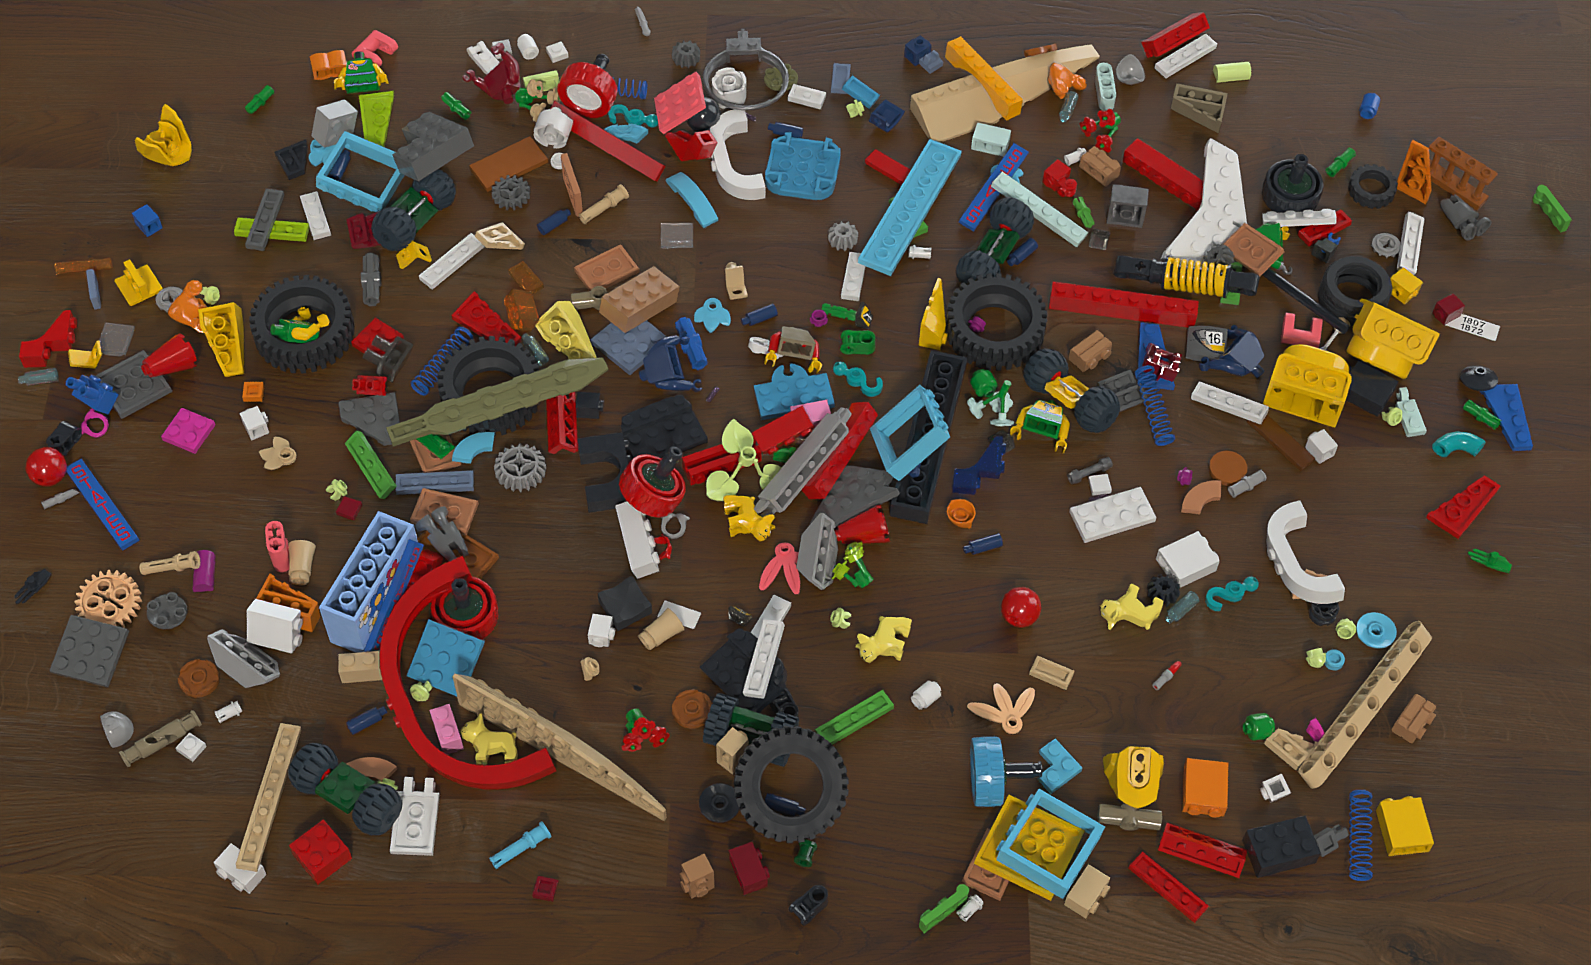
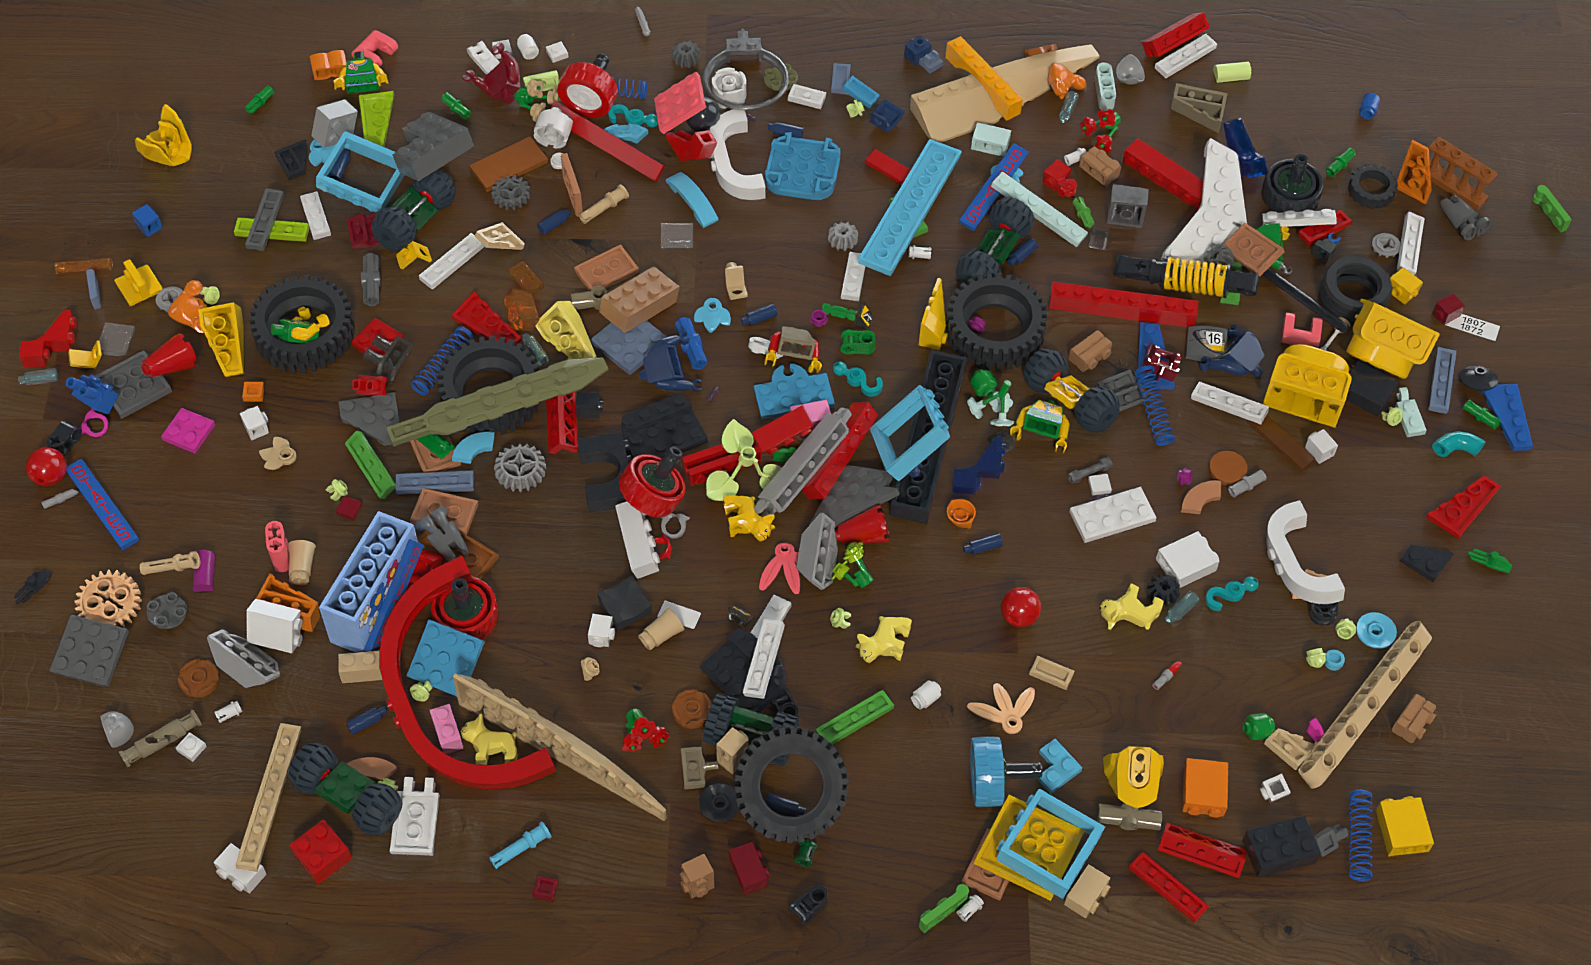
none -> dark tan plate [681,747,718,789]
none -> clear blue arch [1223,118,1268,178]
none -> black wing [1400,545,1454,582]
none -> sand blue plate [1428,347,1456,414]

